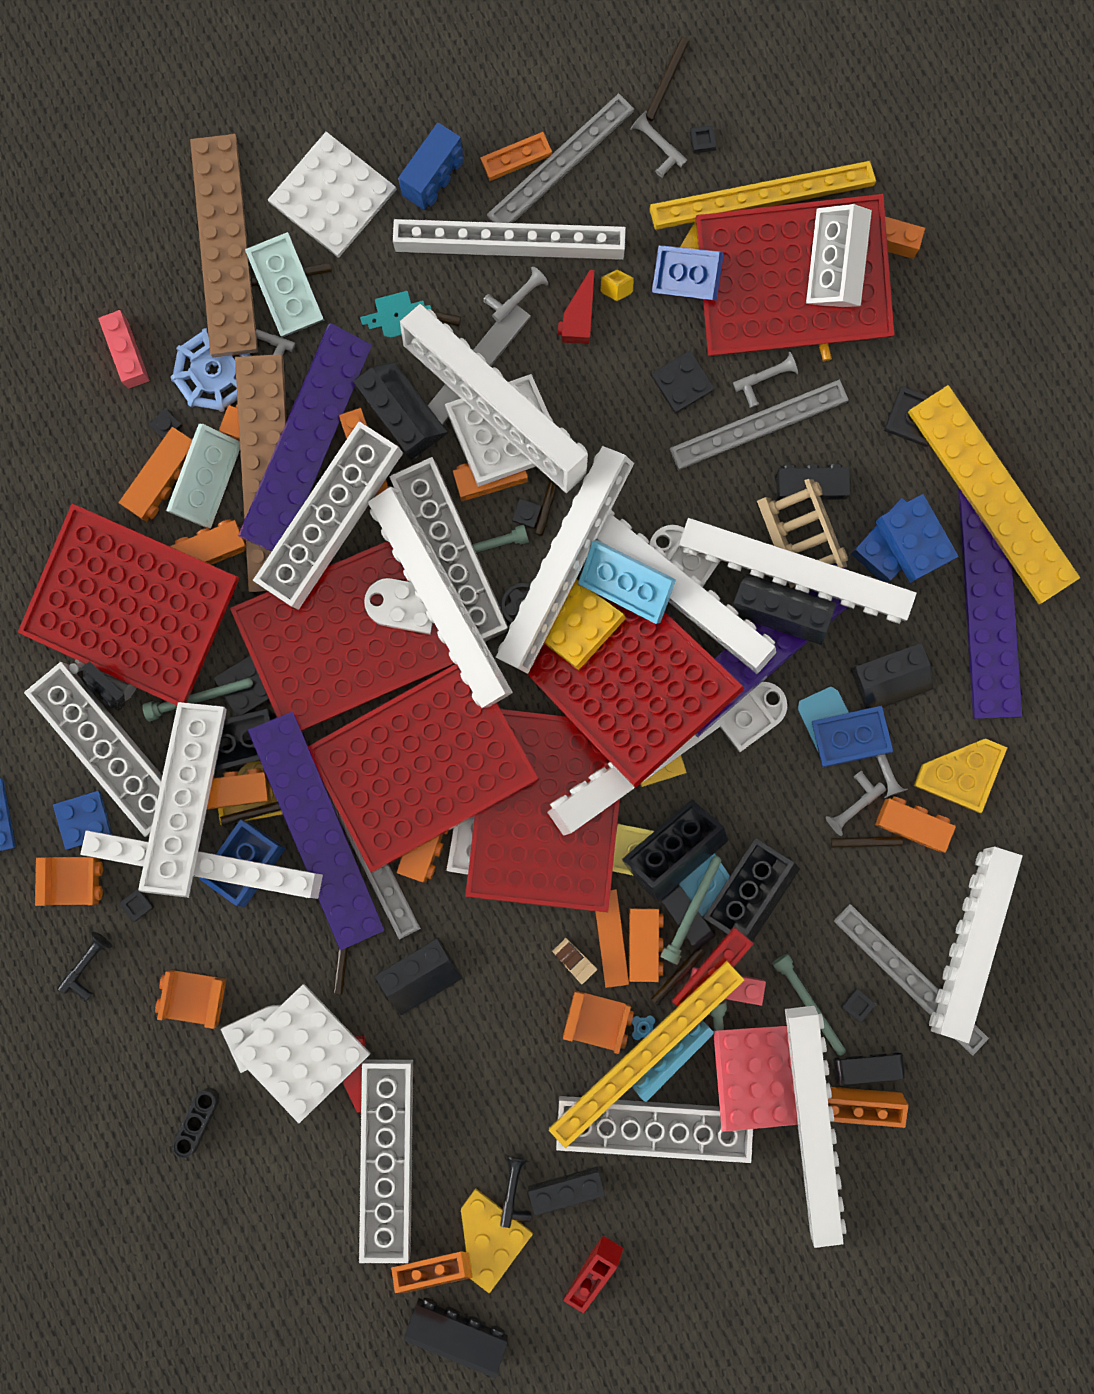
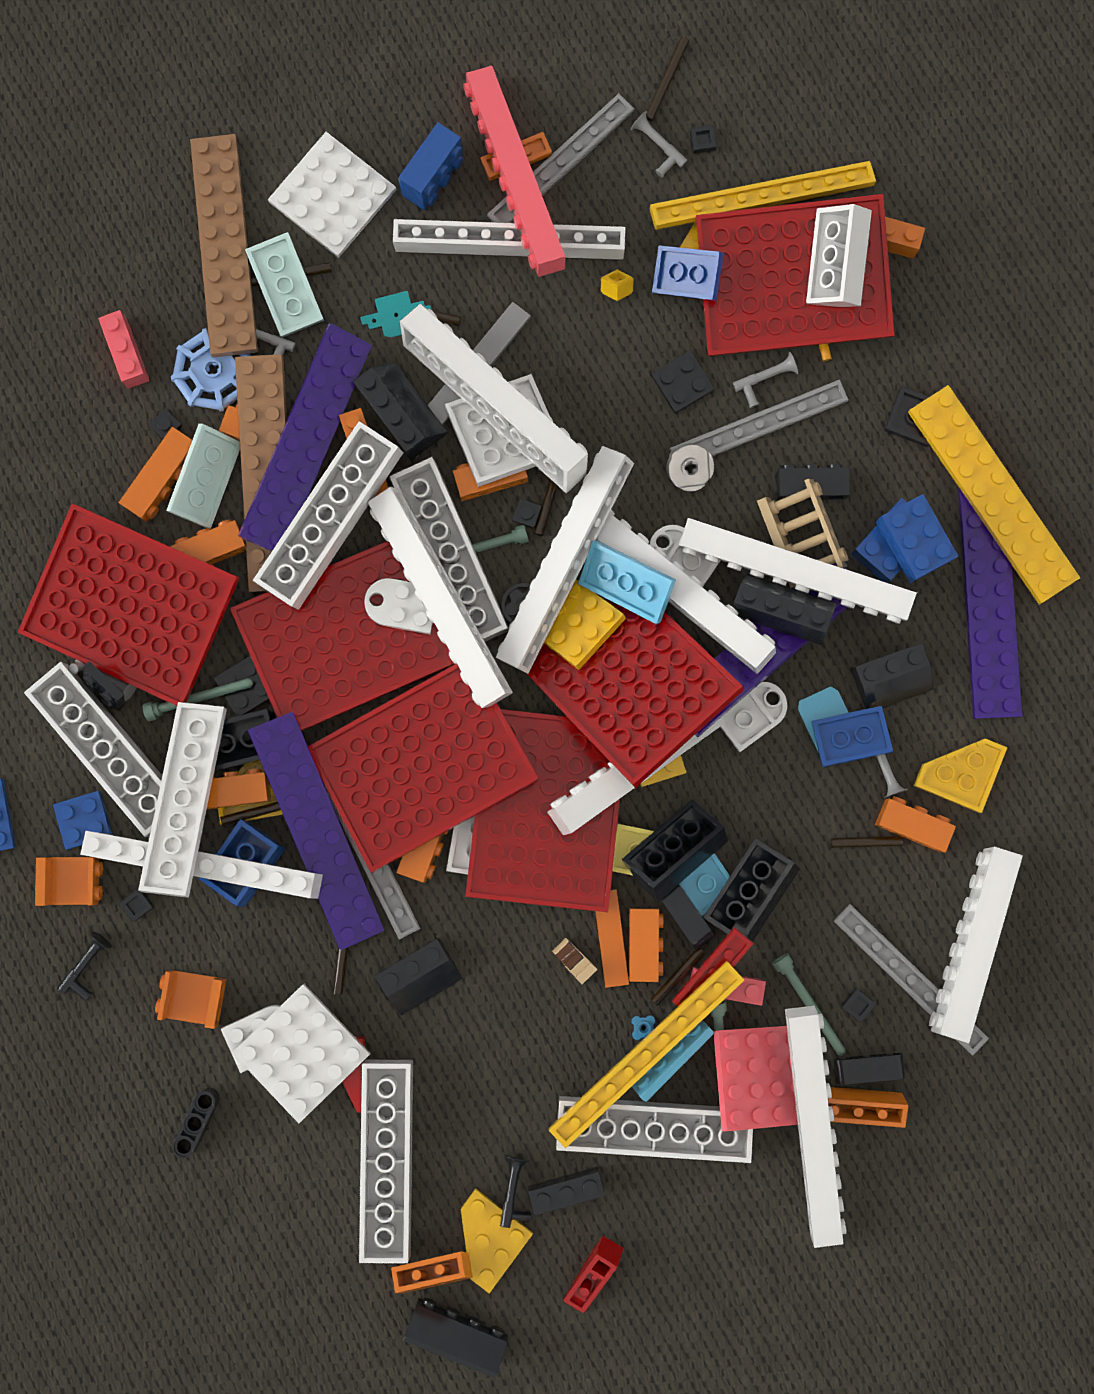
light grey piece [483,267,548,323] -> none
red slope [558,270,594,344] -> none
orange panel [563,990,634,1054] -> none
sand green piece [660,856,721,965] -> none
light grey piece [826,770,886,836] -> none
none -> coral brick [463,66,565,277]
none -> light grey plate [667,443,714,491]

